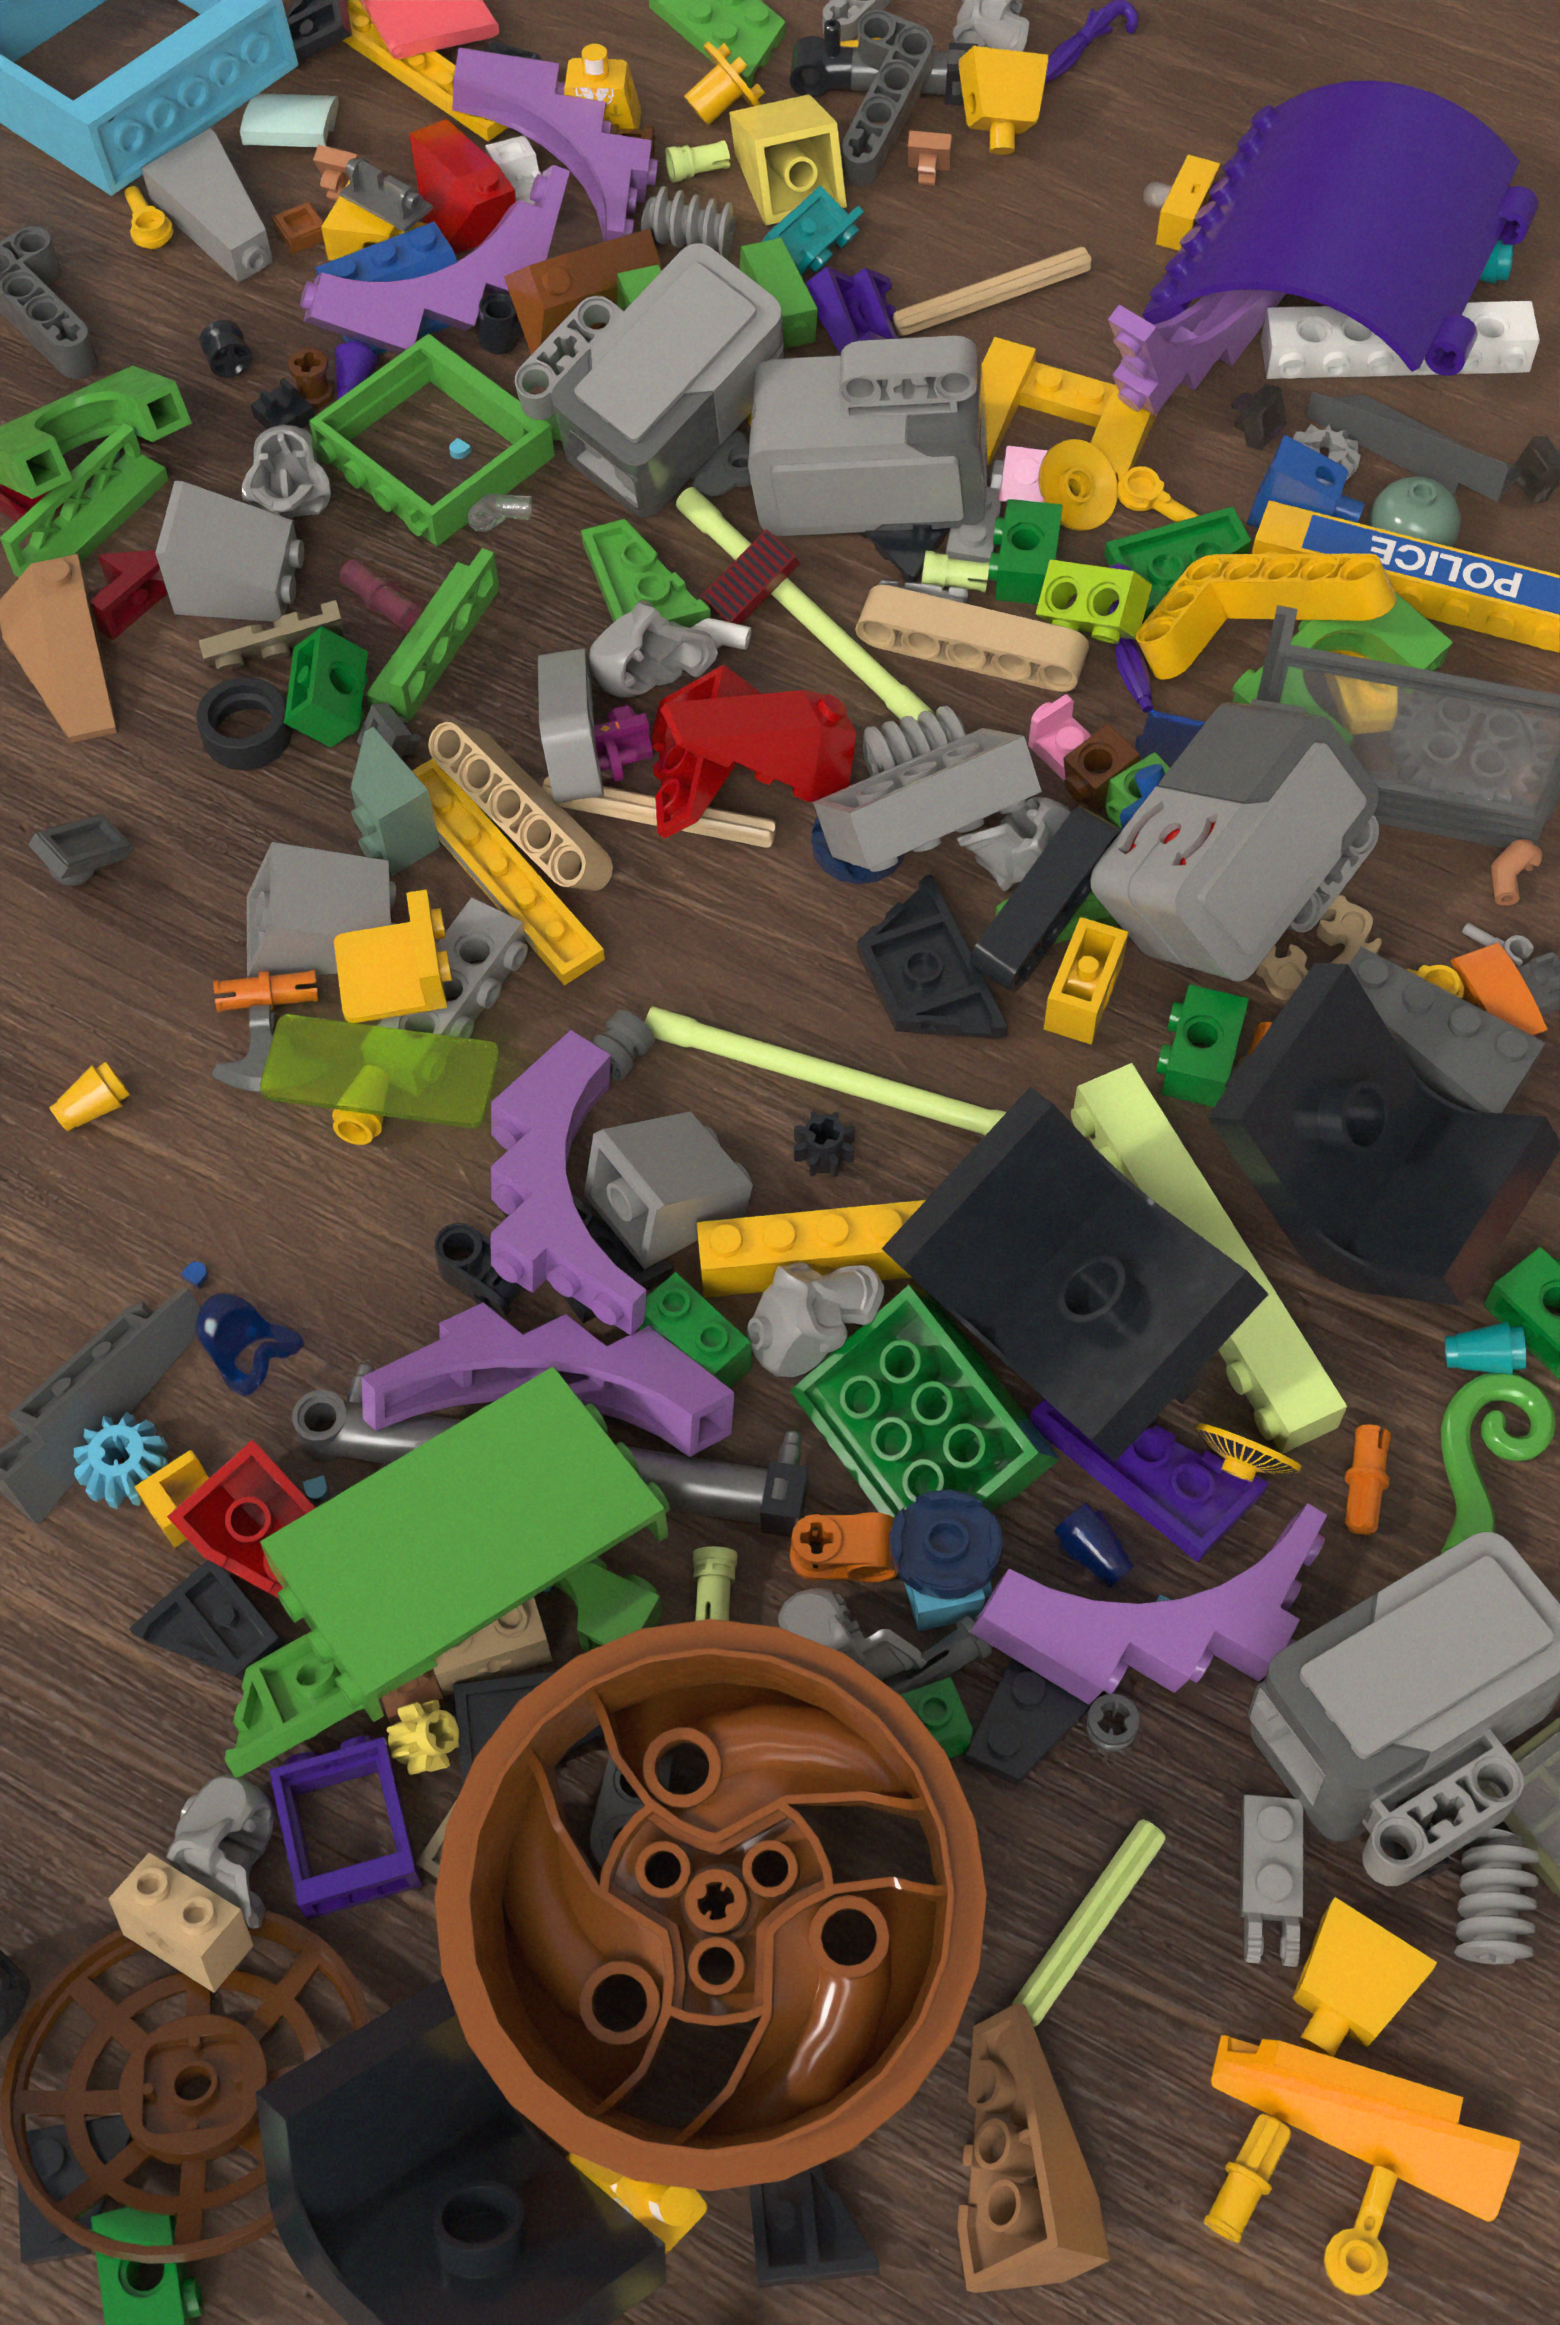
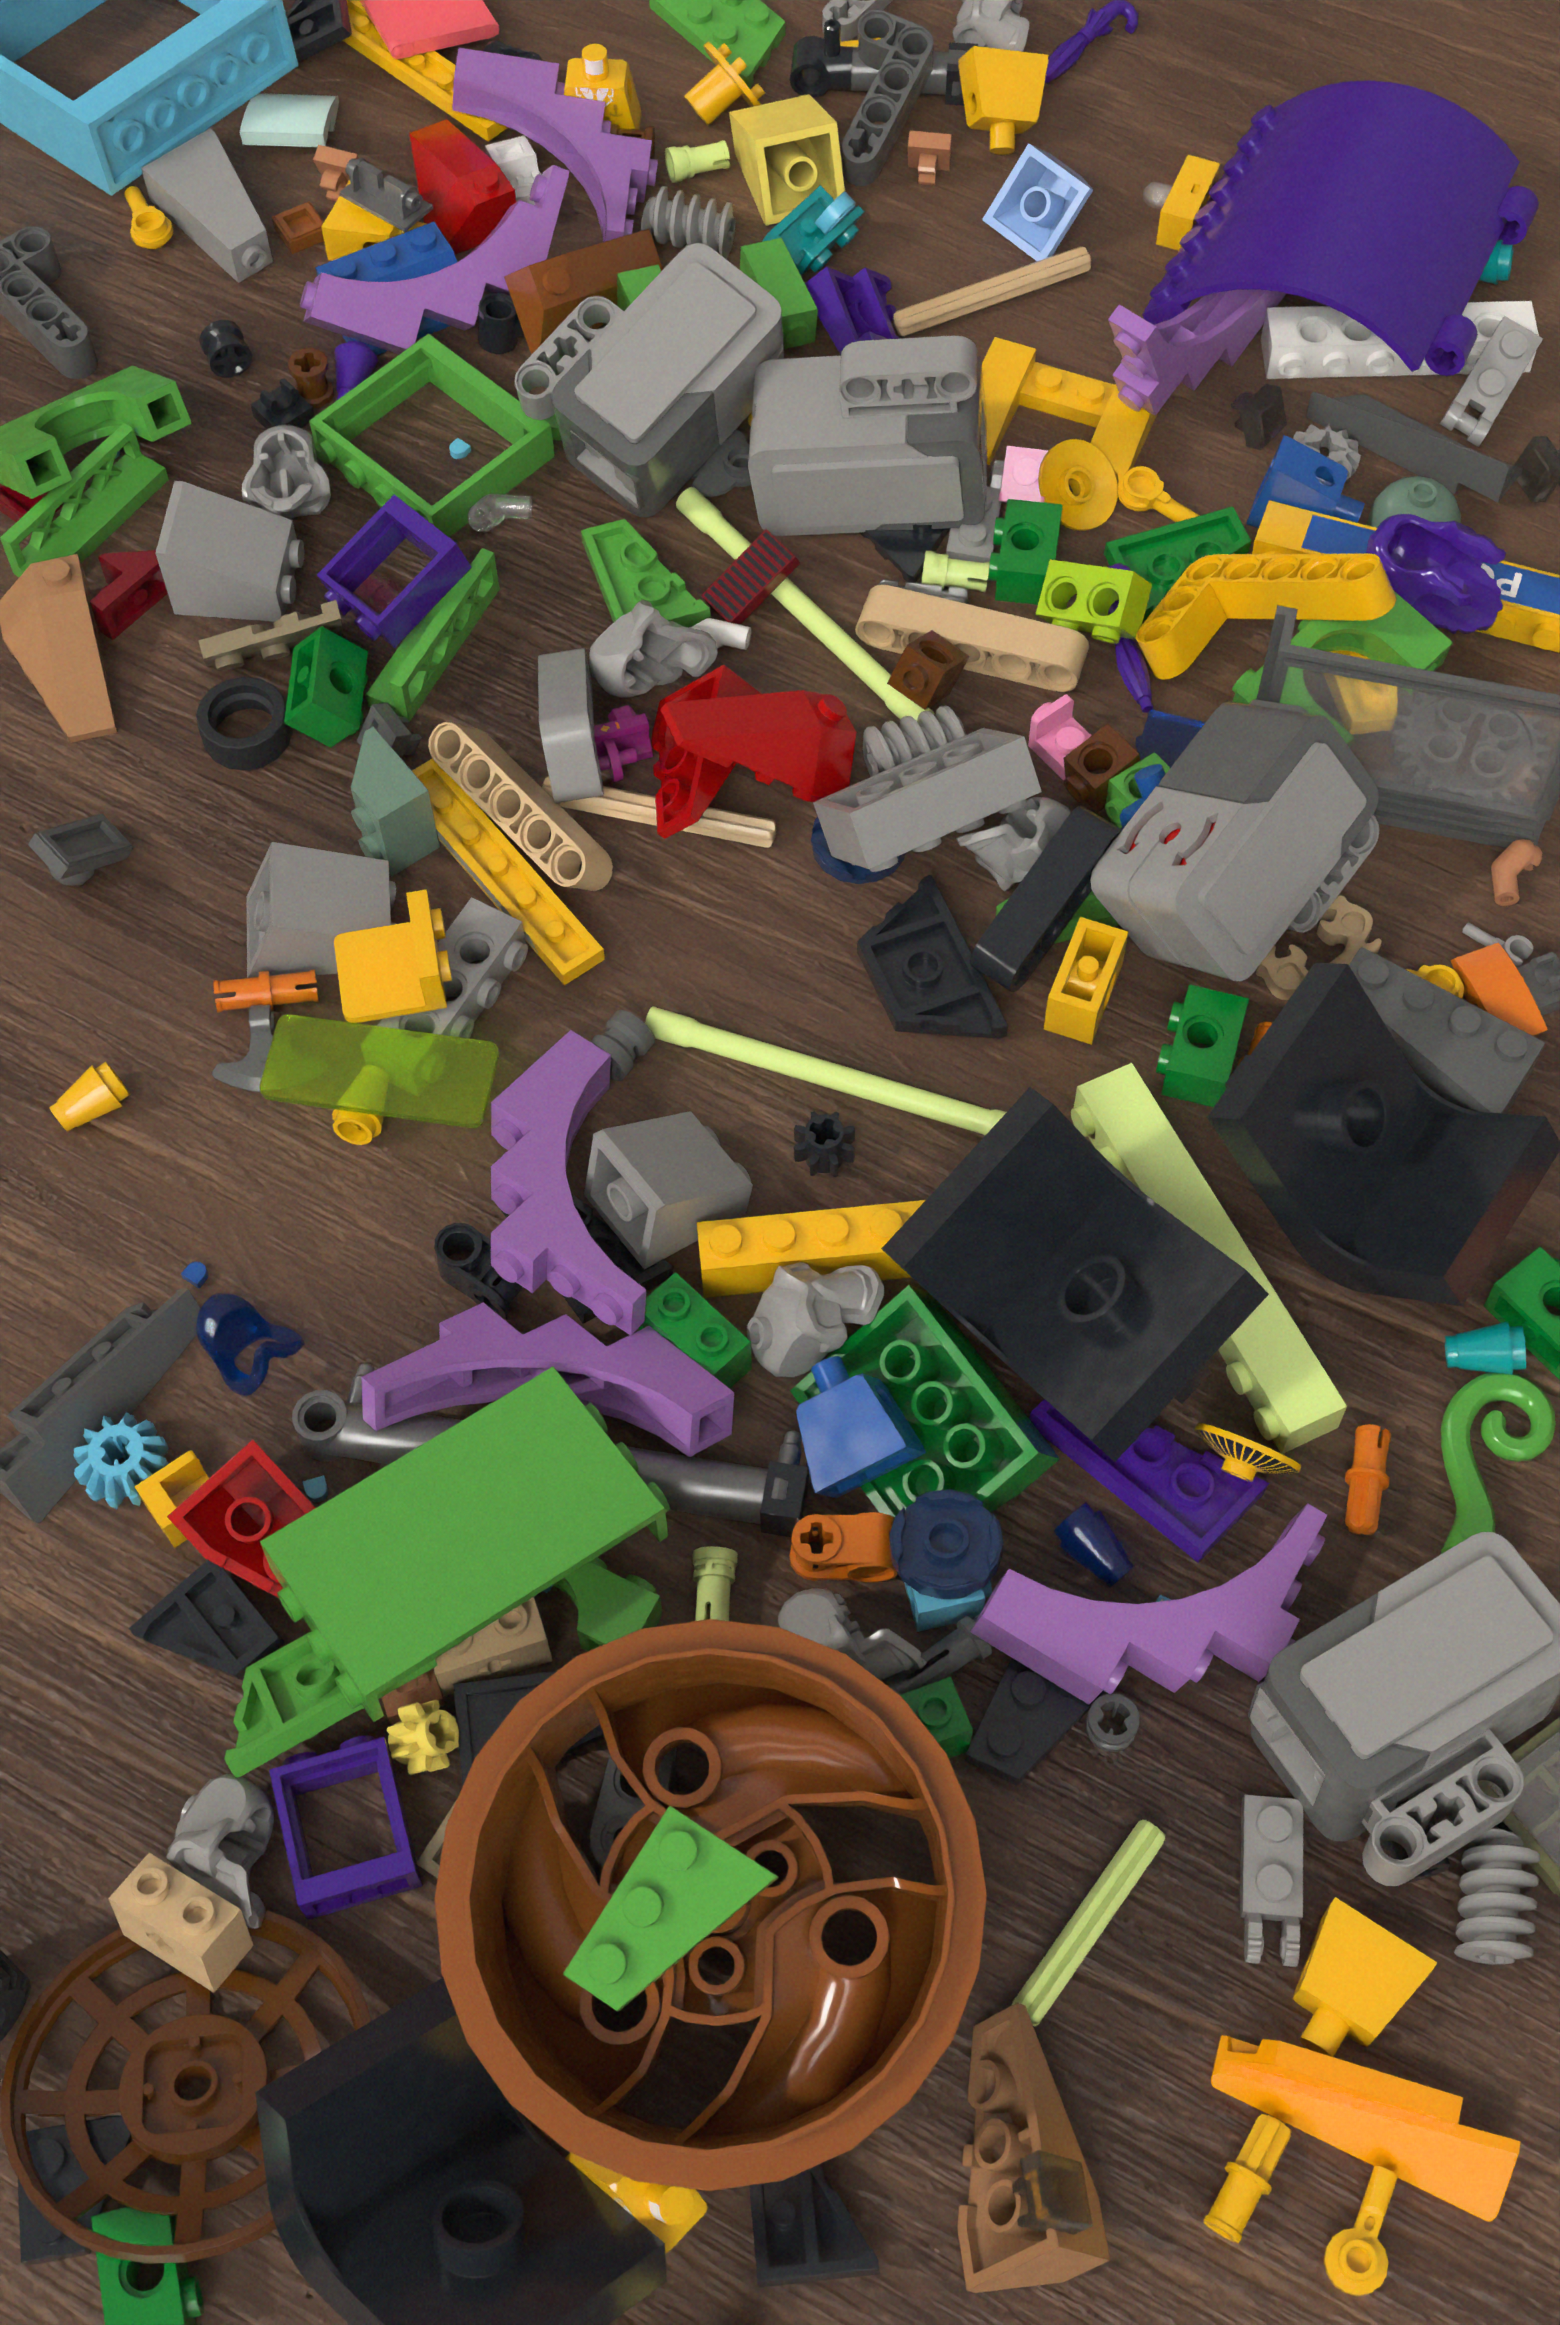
none -> dark purple window [317,494,472,648]
none -> bright green wing [563,1806,778,2011]
none -> torso [796,1356,926,1498]
none -> medium azure tile [815,192,856,235]
none -> reddish brown brick [887,630,970,710]
none -> light blue slope [982,143,1093,261]
none -> clear smoke tile [1012,2150,1093,2235]
none -> dark purple hair [1366,514,1506,635]
none -> light grey plate [1439,316,1543,447]

